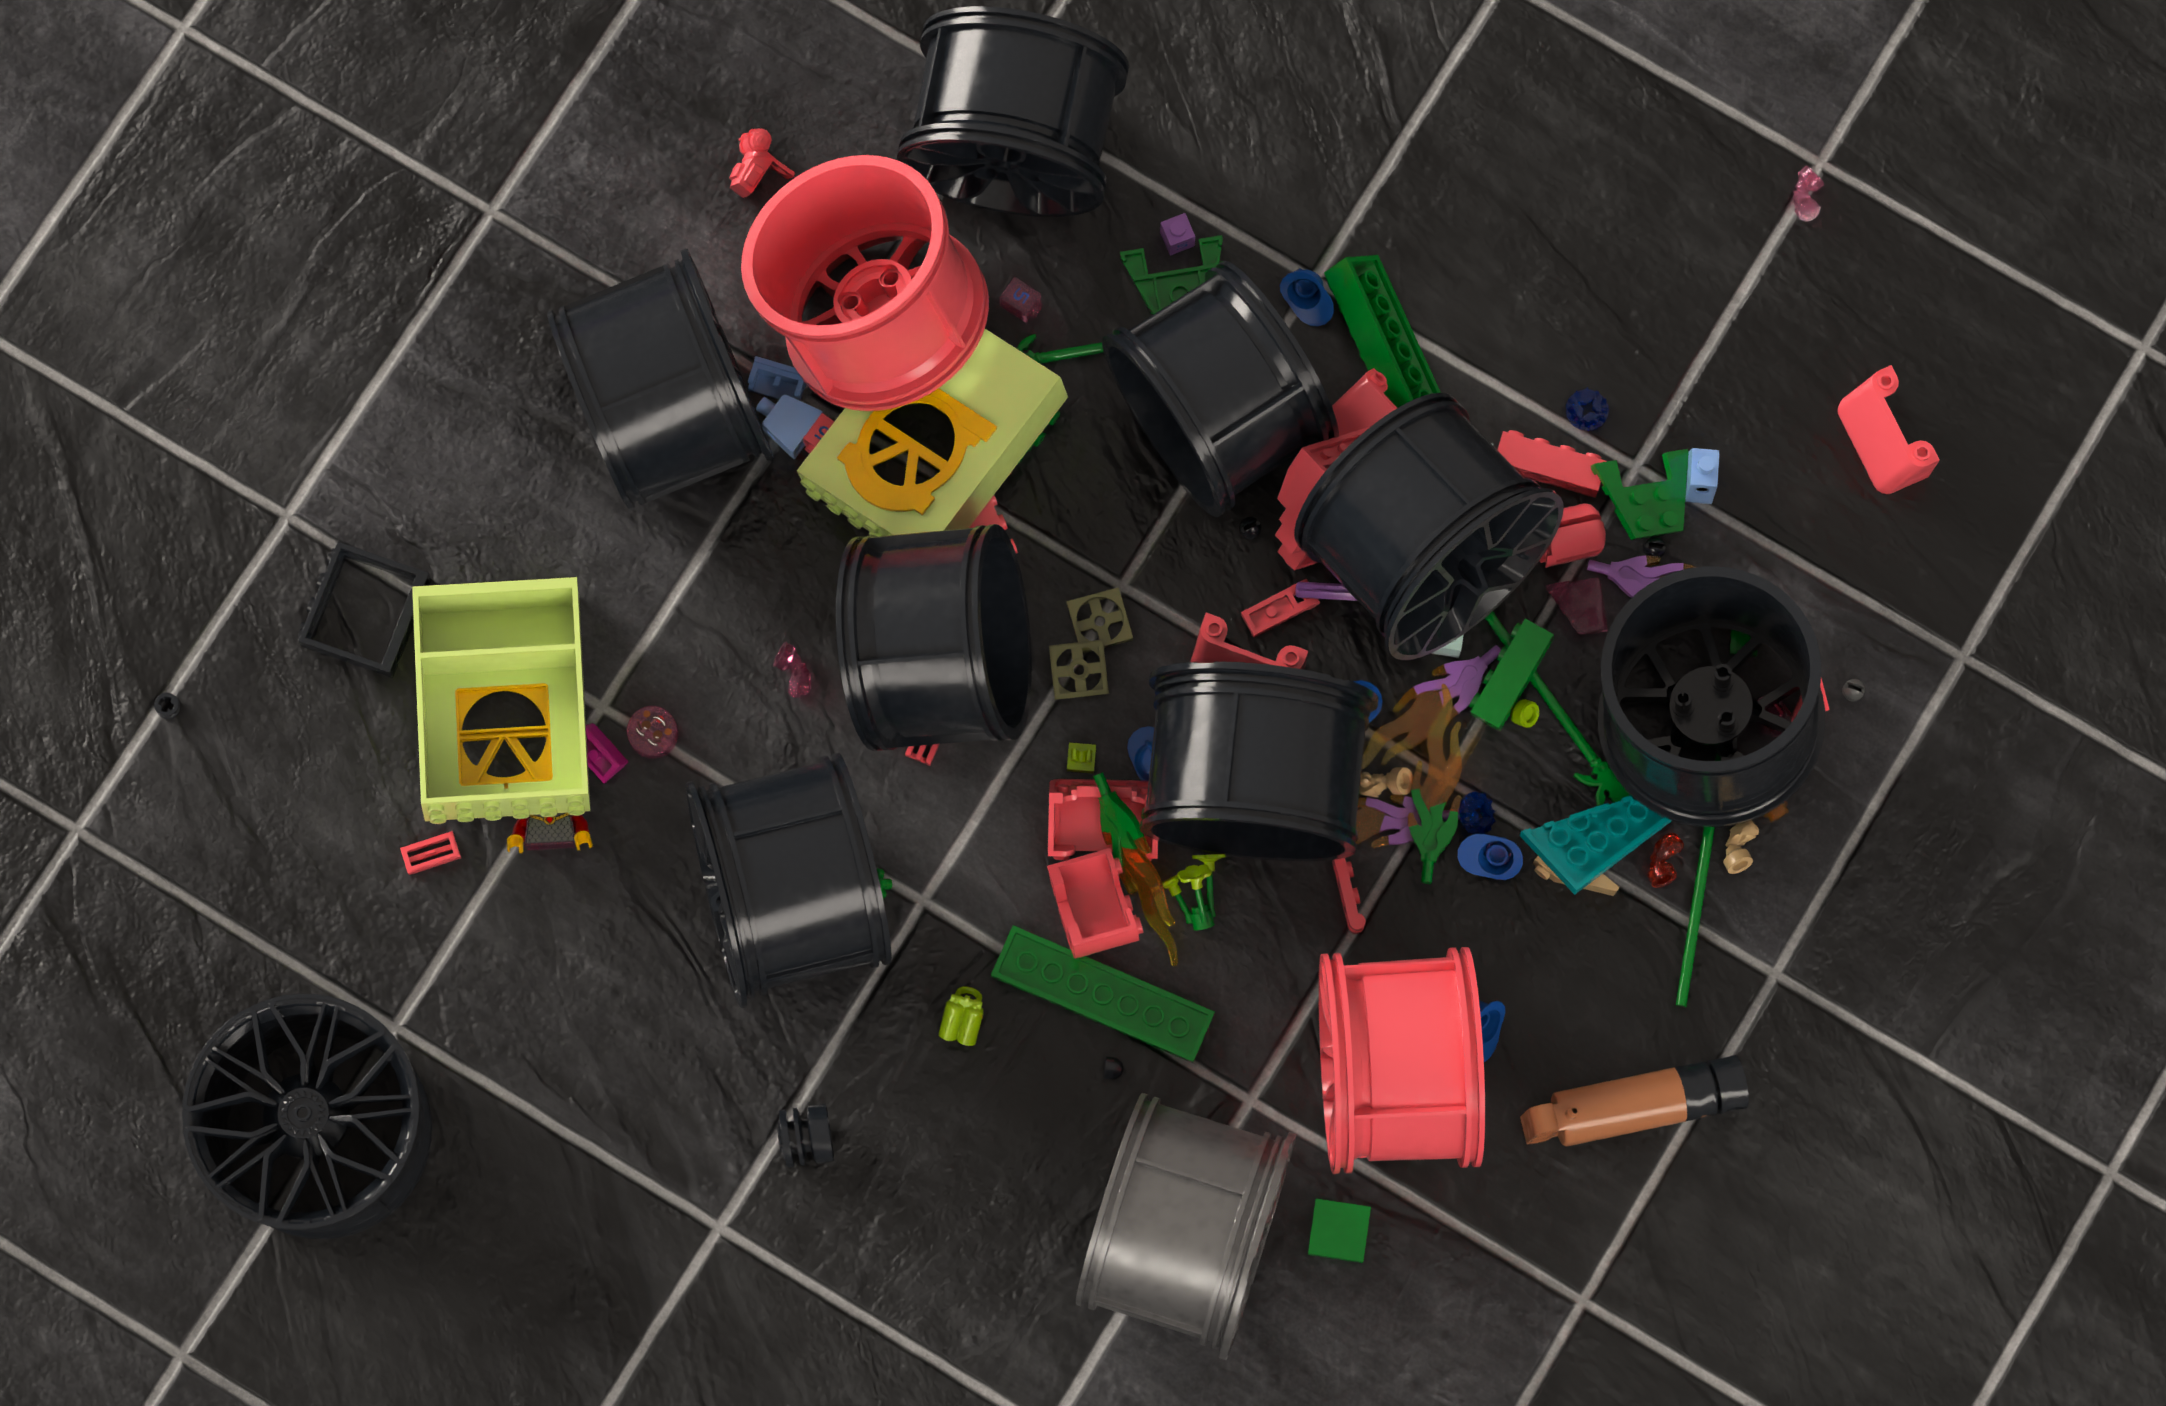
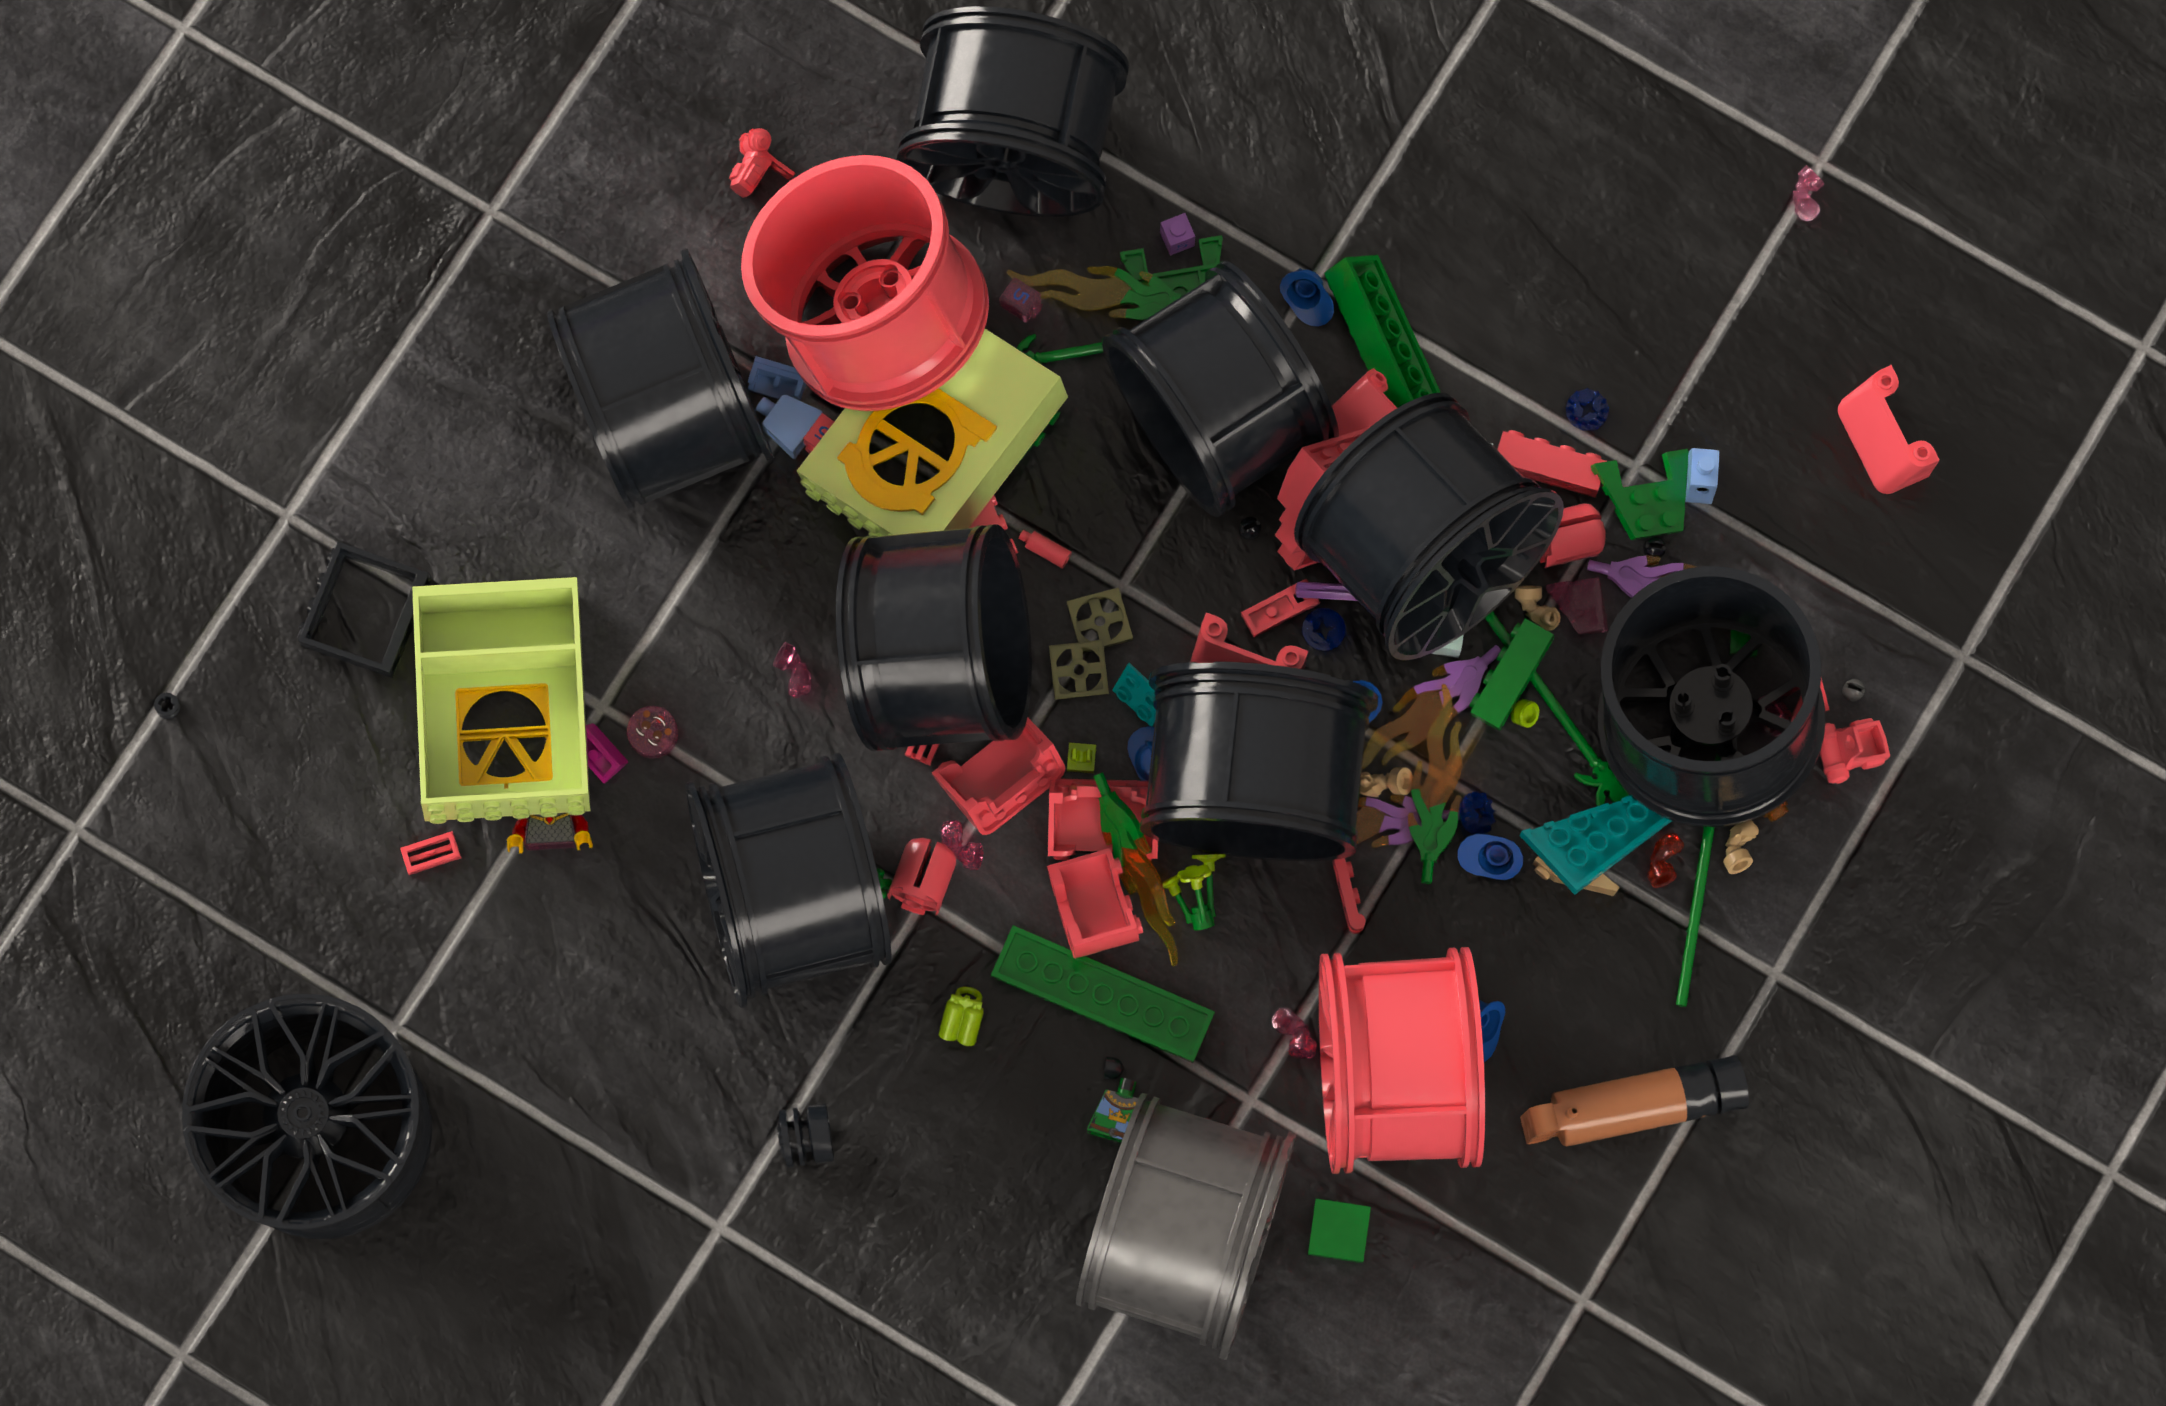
none -> coral cylinder [887,838,956,916]
none -> coral windscreen [932,717,1066,835]
none -> clear pink arm [940,820,984,870]
none -> clear yellow piece [1007,266,1182,321]
none -> coral cylinder [1018,530,1072,569]
none -> torso [1087,1078,1139,1143]
none -> teal hinge [1112,663,1156,727]
none -> clear pink arm [1272,1008,1317,1059]
none -> clear blue gear [1302,608,1346,651]
none -> tan arm [1515,585,1561,631]
none -> coral piece [1820,718,1890,784]

